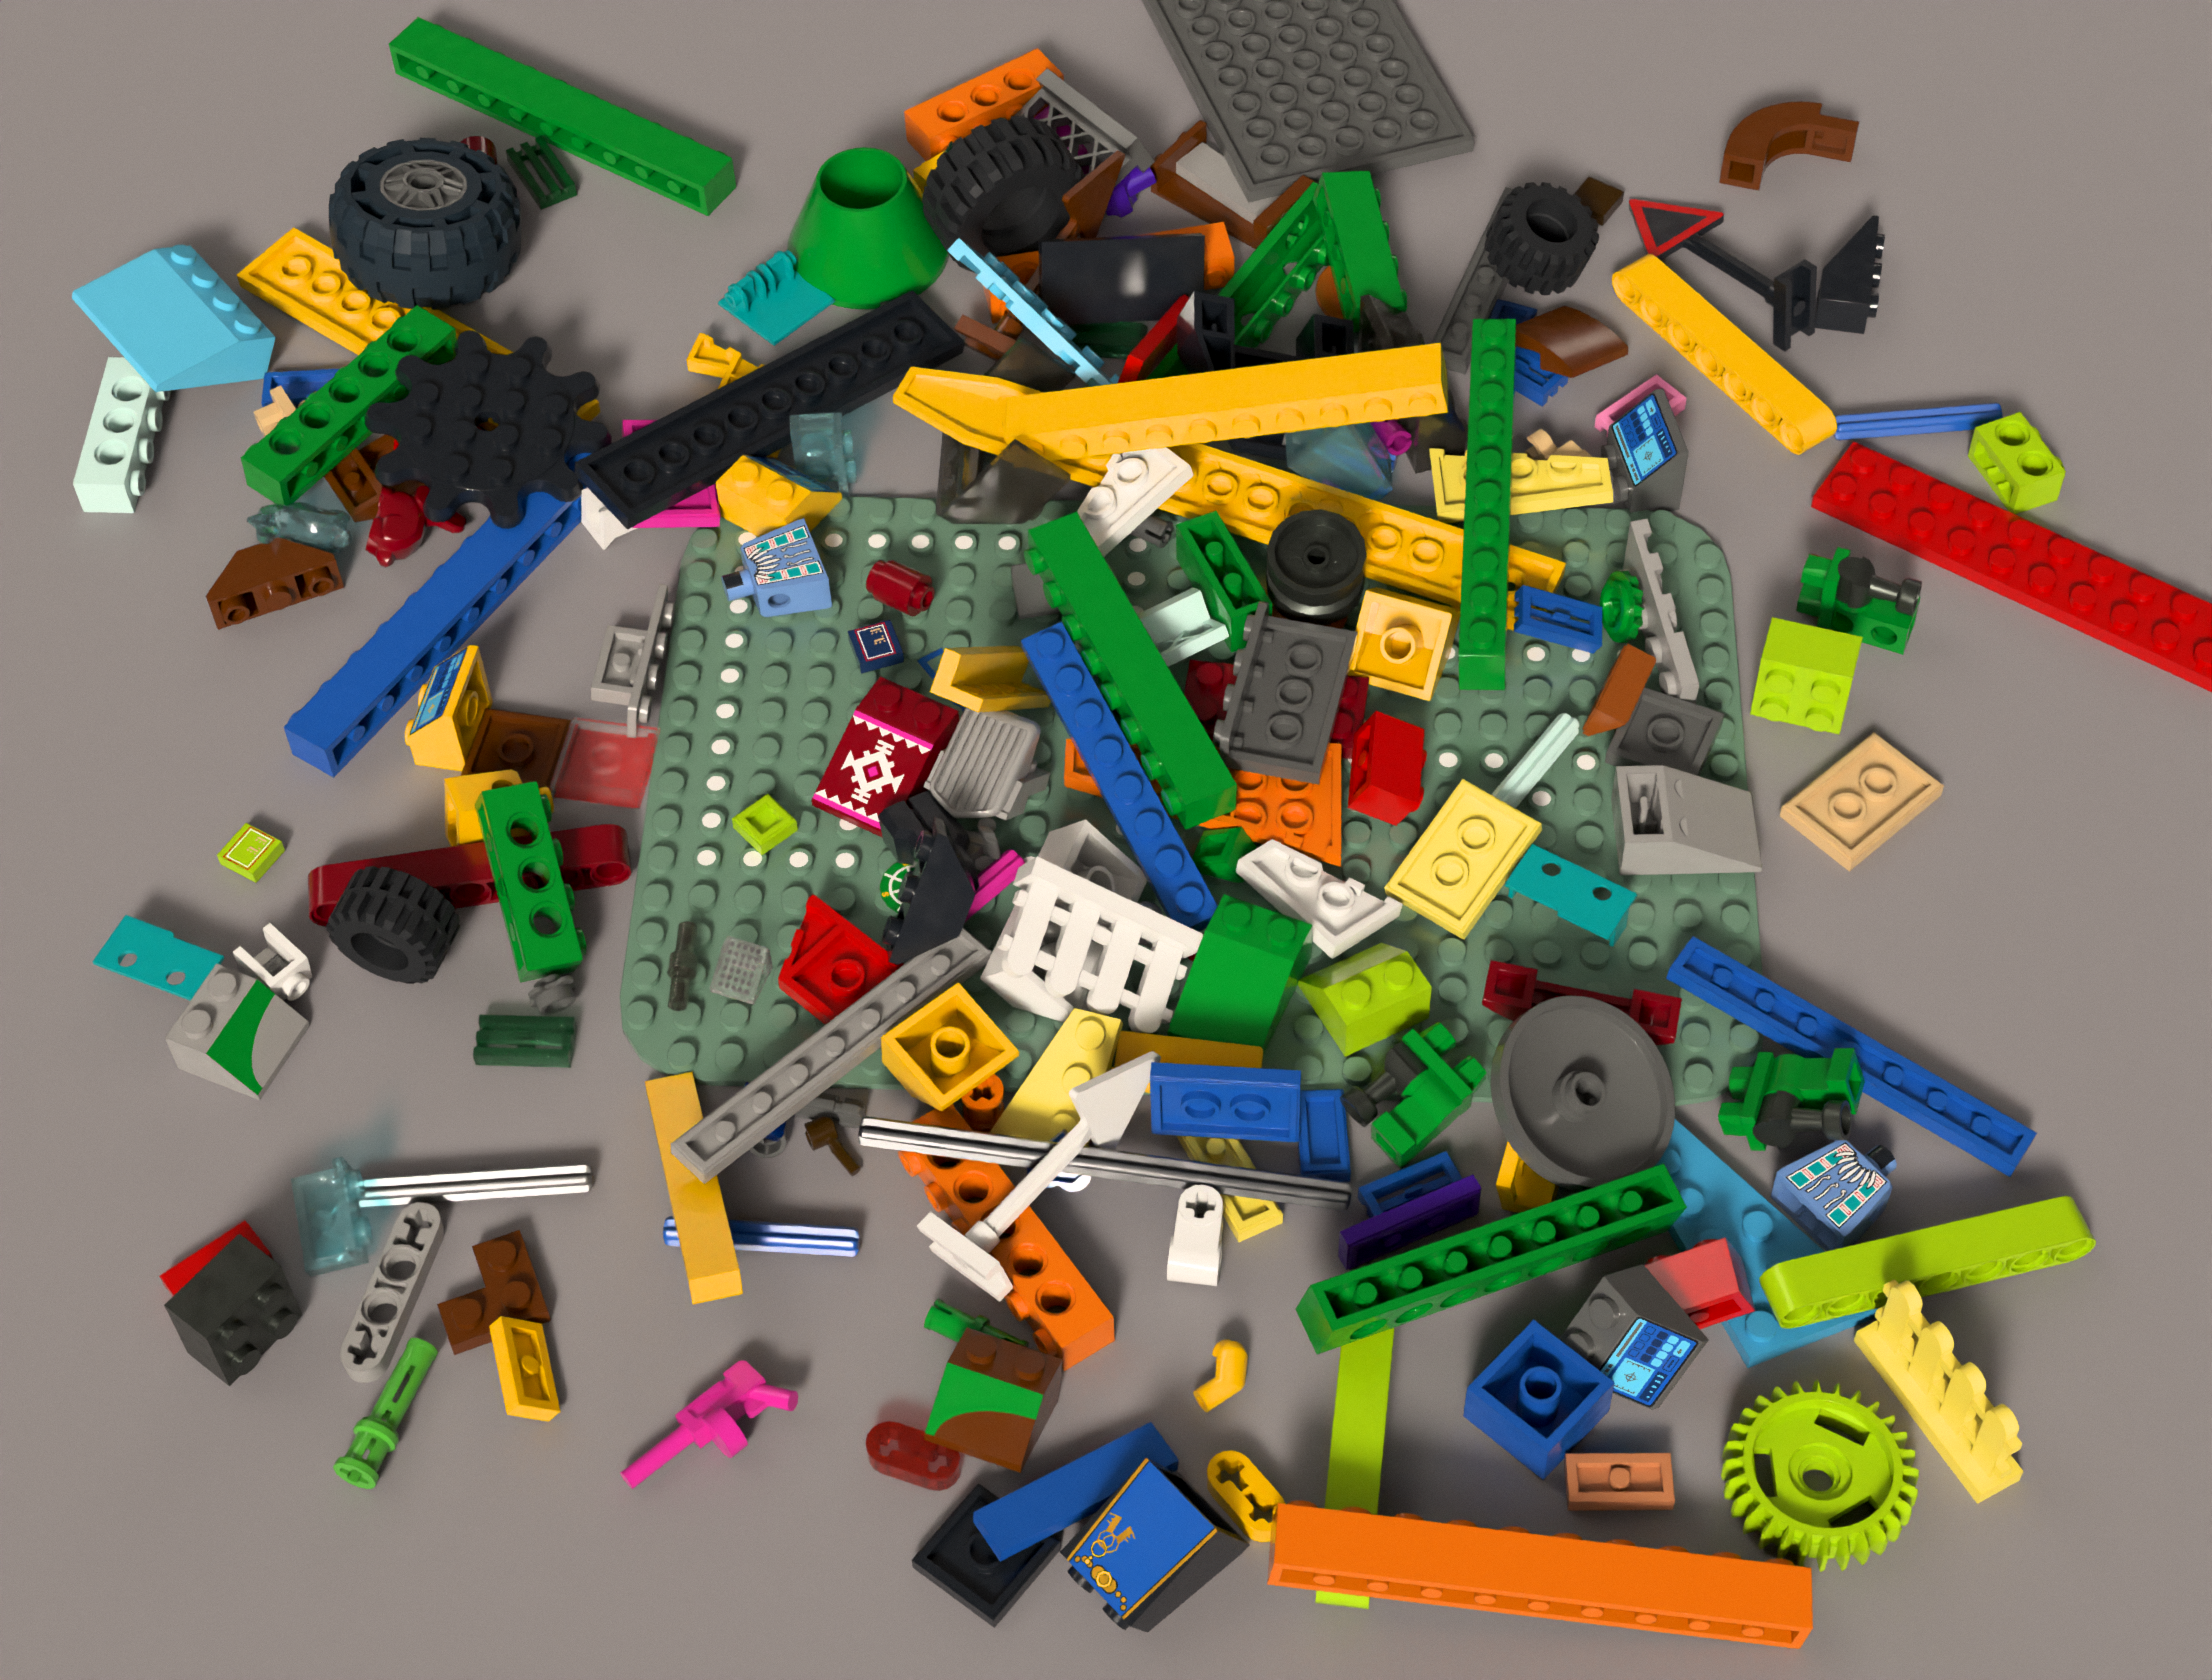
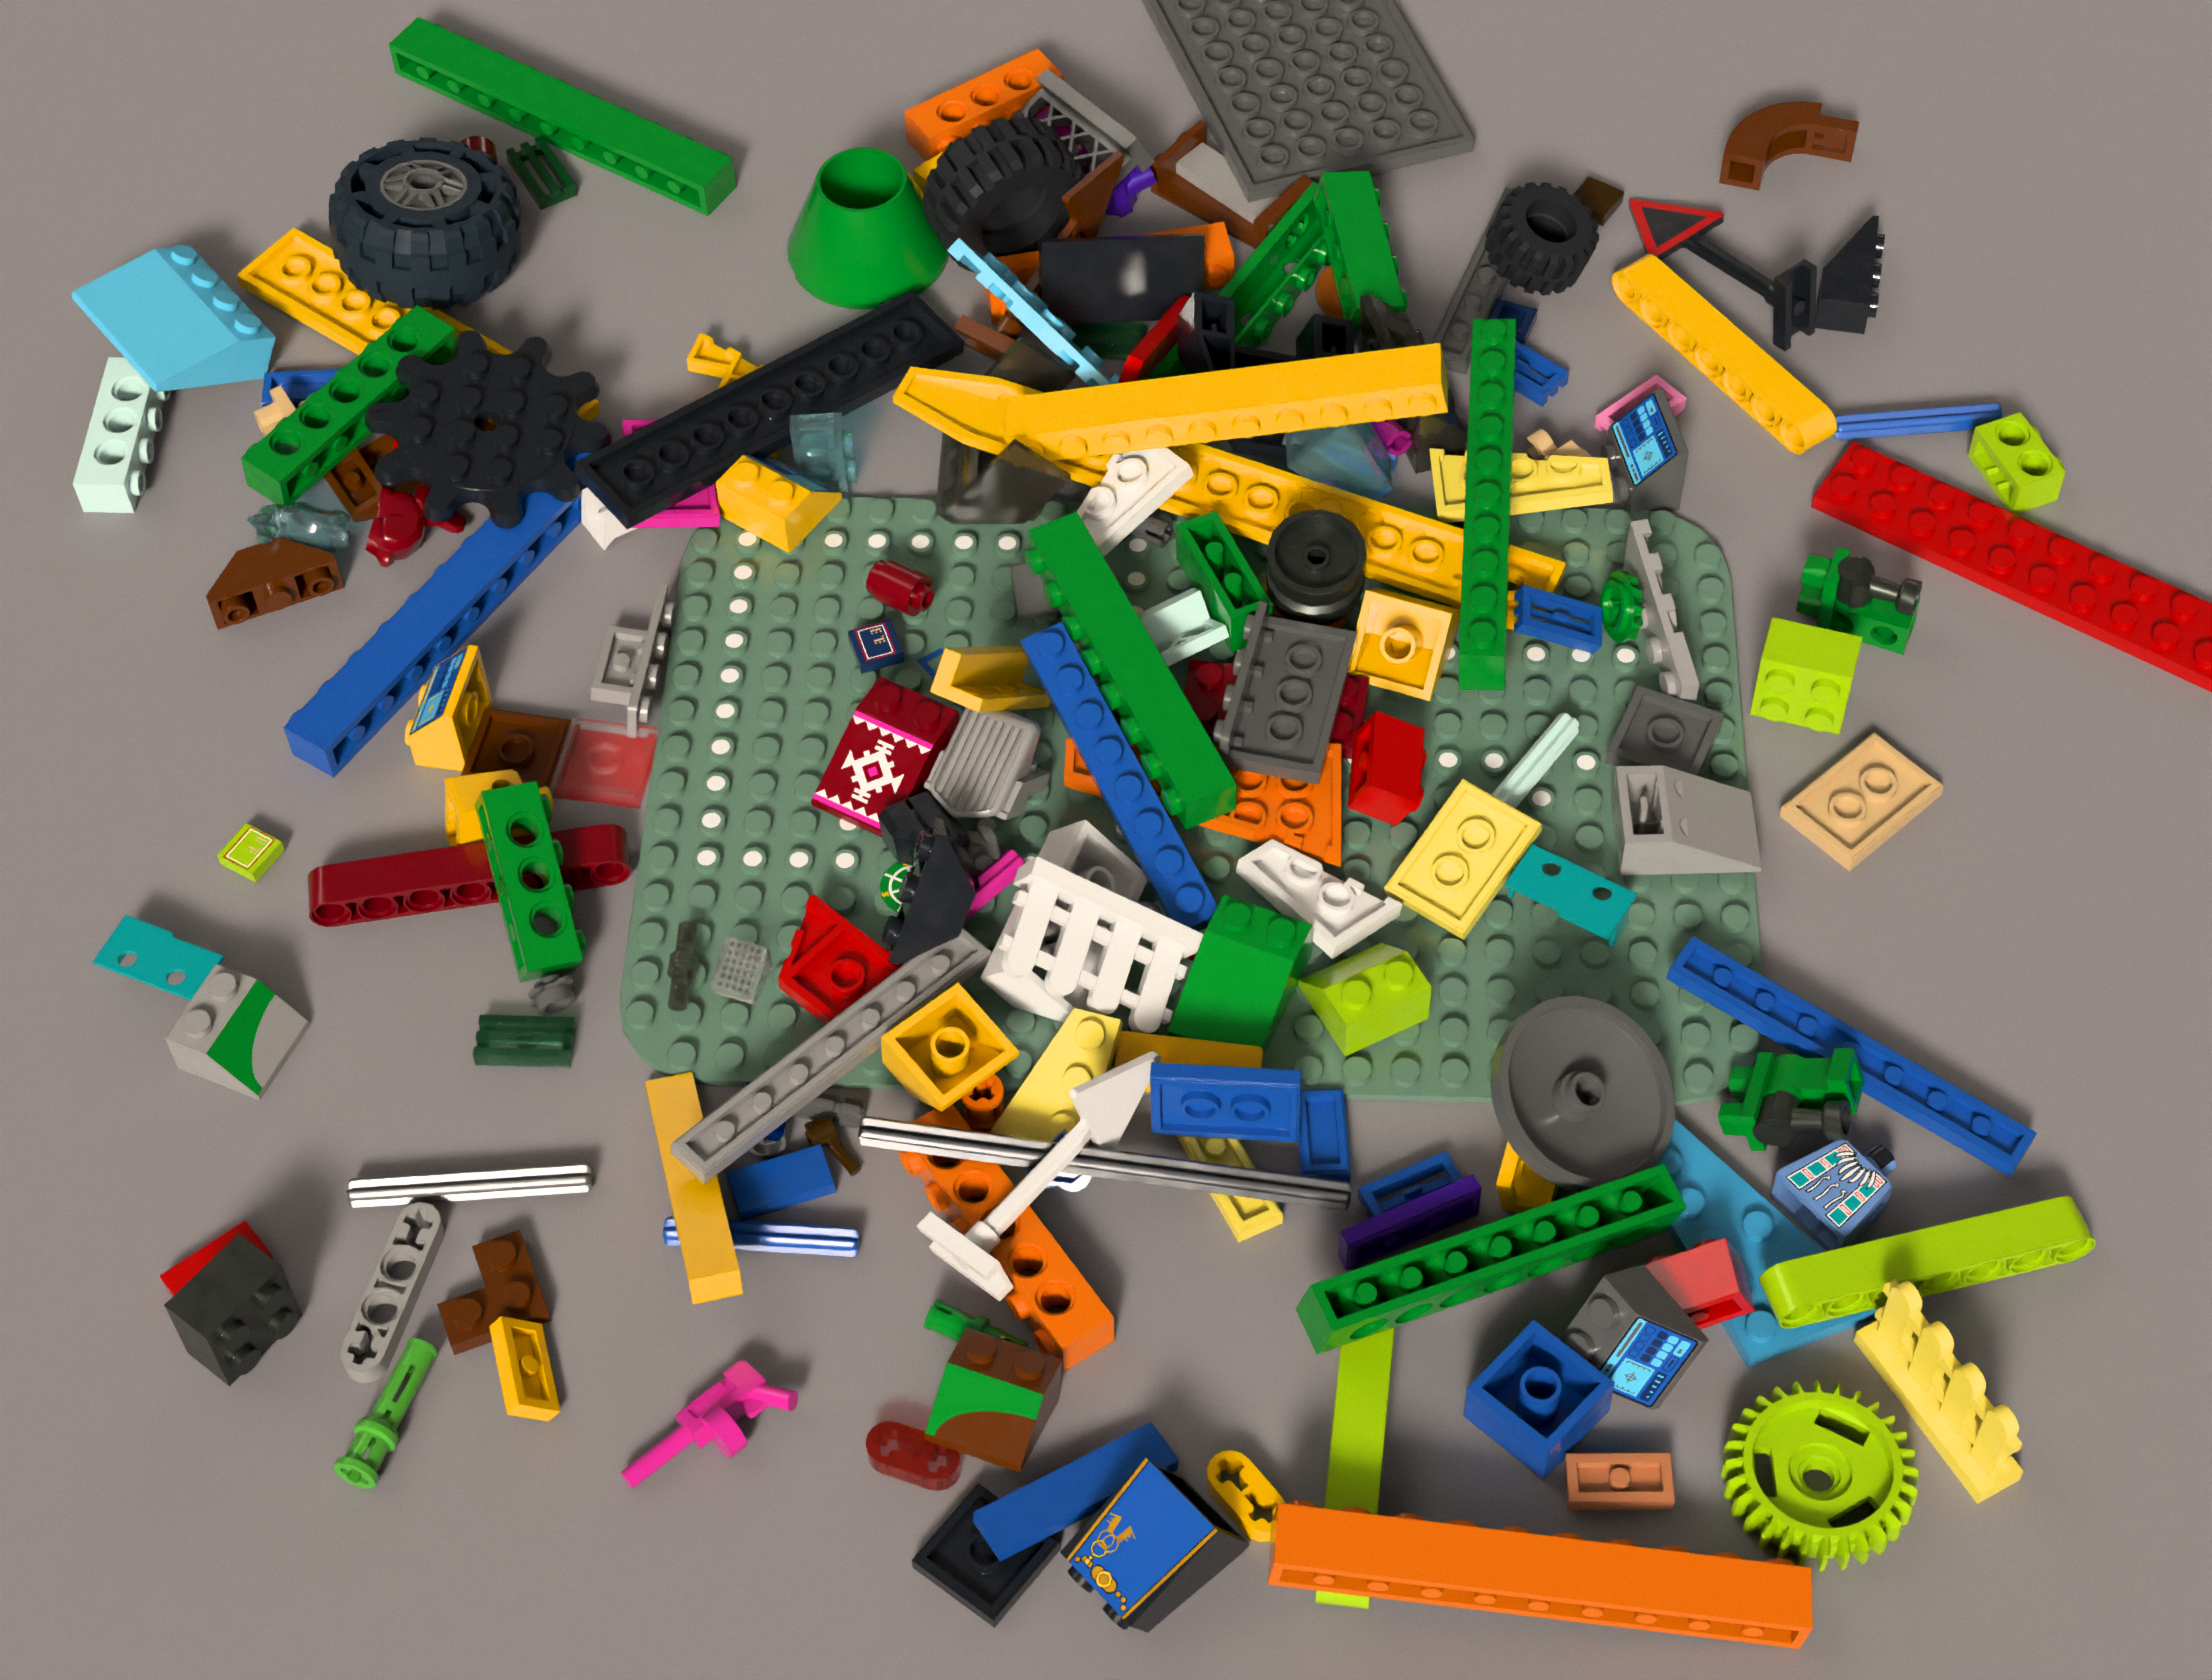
white window [233,923,312,1001] -> none
clear light blue bracket [291,1157,373,1277] -> none
black tyre [326,866,460,984] -> none
teal hinge [718,250,835,346] -> none
medium blue torso [721,518,832,617] -> none
lime tile [732,794,798,855] -> none
white piece [1167,1185,1223,1286] -> none
green slope [1192,827,1257,883] -> none
yellow arm [1193,1339,1248,1413] -> none
green hips [1340,1022,1487,1170] -> none
dark red slope [1482,960,1682,1045] -> none
reddish brown slope [1516,305,1628,378] -> none
dark orange slope [1582,644,1656,736] -> none
none -> blue tile [726,1144,836,1220]

